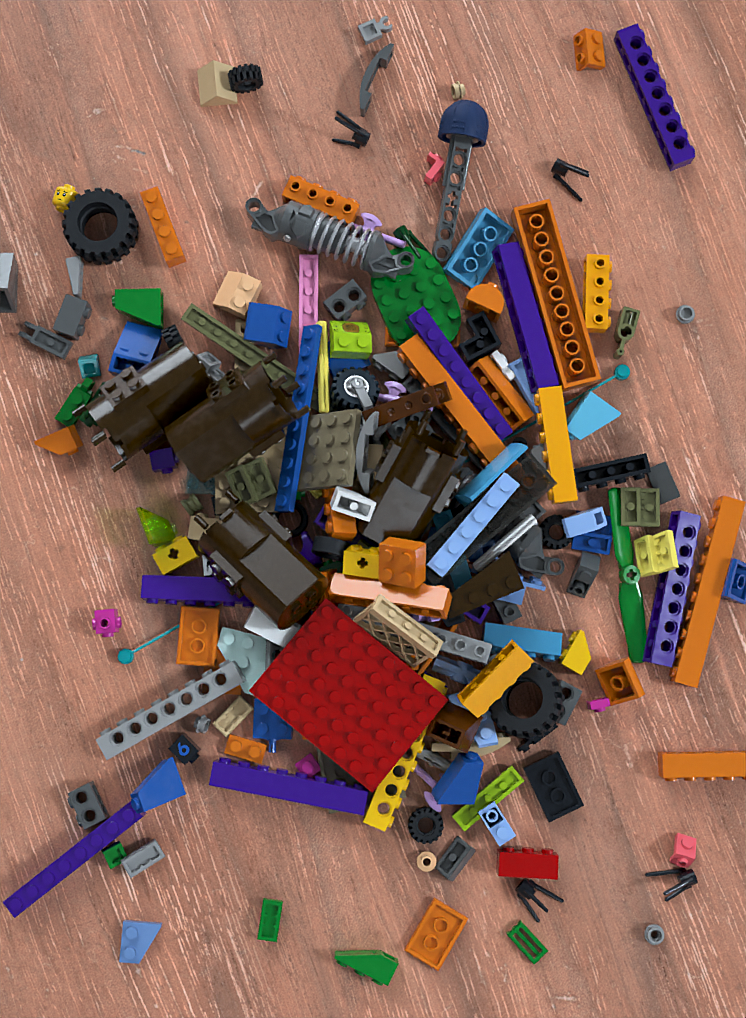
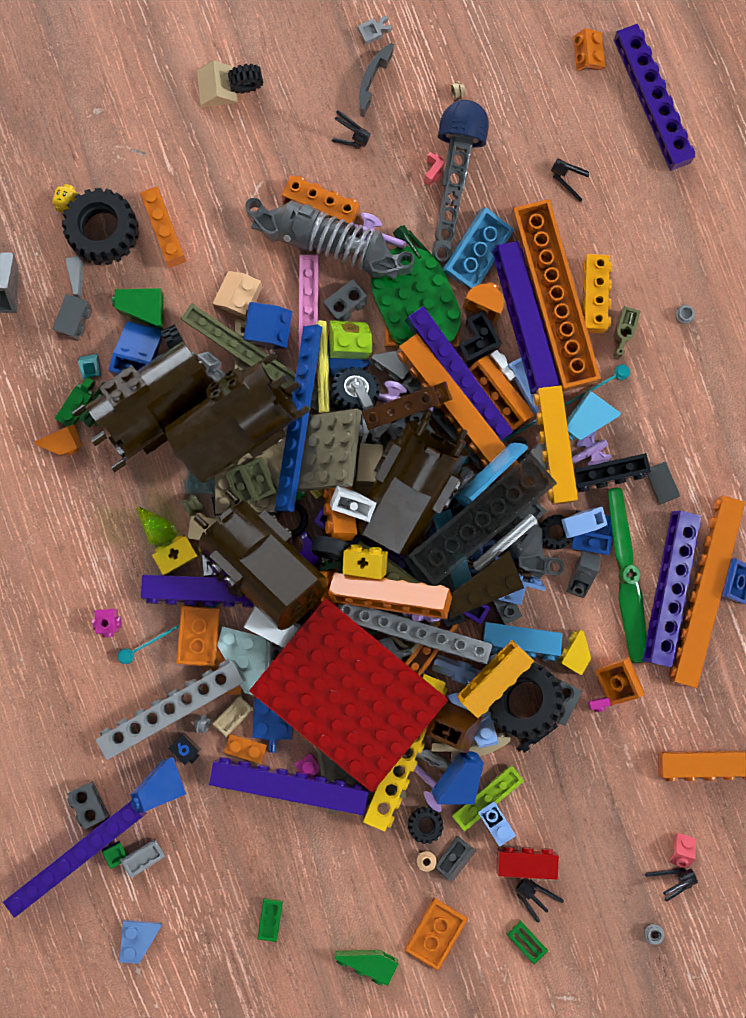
dark grey hinge [18,321,73,360] -> none
dark purple brick [149,447,180,474] -> none
tan fence [353,594,444,668] -> none
light grey slope [356,411,379,493] -> none
orange brick [379,537,426,589] -> none
light blue plate [427,472,520,578] -> none
black plate [523,751,584,822] -> none
olive slope [621,487,660,527] -> none
light yellow slope [633,530,679,577] -> none
none -> lavender piece [572,431,612,466]

